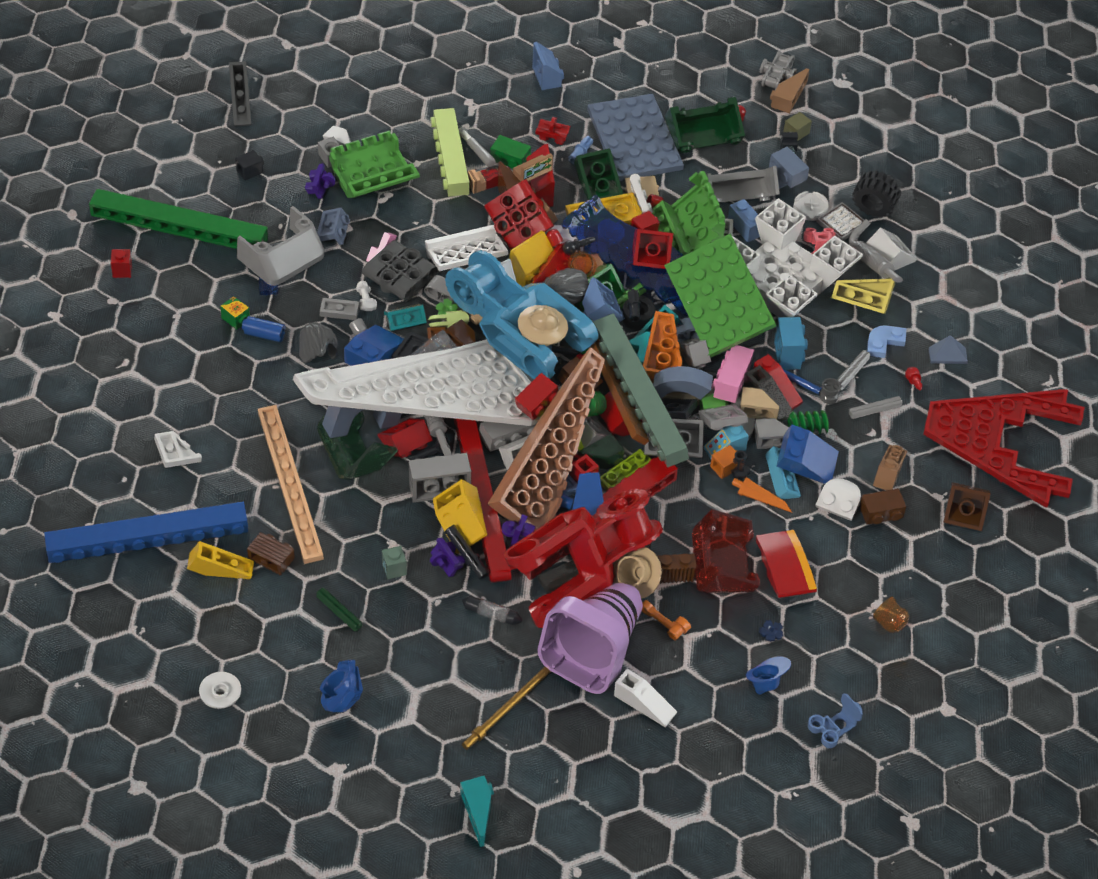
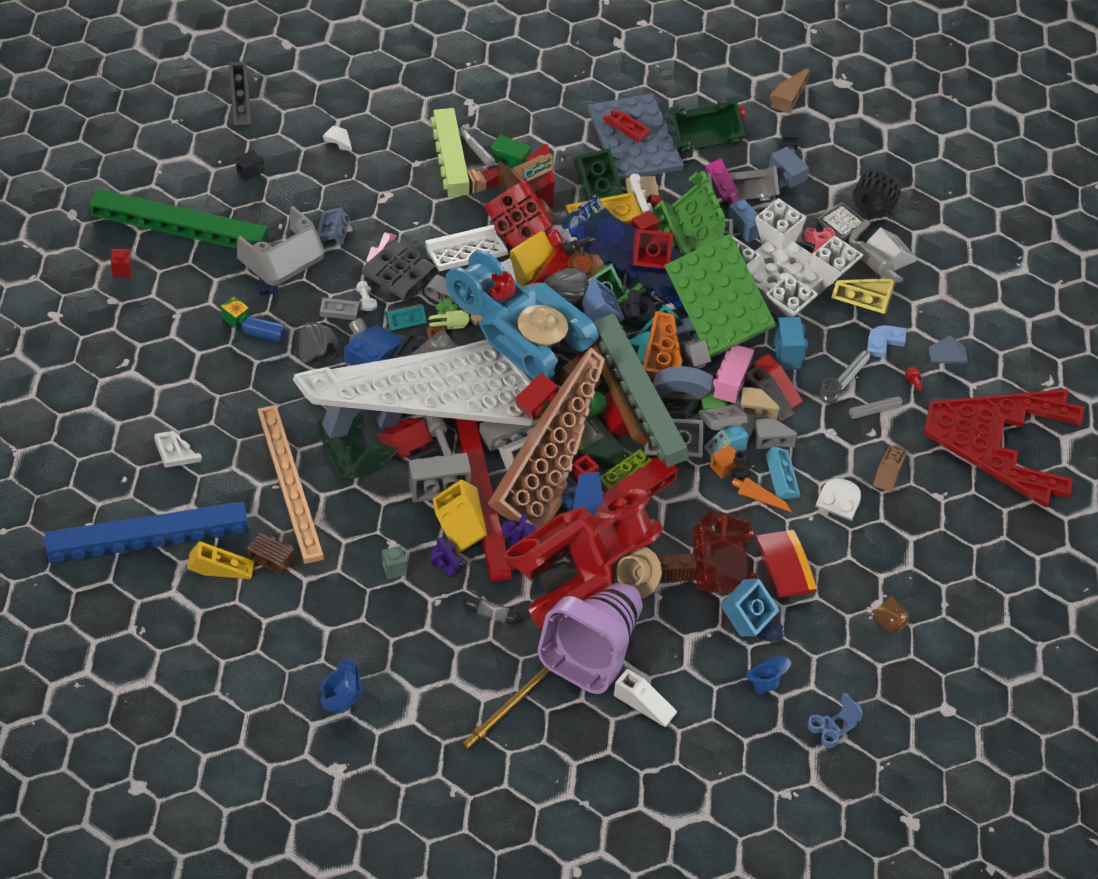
white dish [199,672,241,709] -> none
dark purple hips [305,163,336,199] -> none
dark green axle [316,588,362,632] -> none
light grey brick [318,136,340,168] -> none
bright green slope [329,131,420,198] -> none
reddish brown slope [442,319,475,349] -> none
black pin [445,525,489,580] -> none
teal slope [460,775,494,847] -> none
medium blue slope [532,42,564,90] -> none
red hips [535,117,570,145] -> none
medium blue axle [568,136,593,164] -> none
orange brick [642,600,691,640] -> none
light grey axle [760,51,797,90] -> none
blue slope [776,425,839,484] -> none
blue bar [782,368,821,395] -> none
olive brick [783,112,812,141] -> none
green piece [787,410,829,434] -> none
white tile [793,191,829,221] -> none
reddish brown brick [859,488,906,525] -> none
reddish brown slope [943,482,991,531] -> none
none -> red hair [488,271,516,301]
none -> red hinge [603,108,650,143]
none -> dark pink hinge [705,159,739,205]
none -> dark azure brick [720,579,780,636]

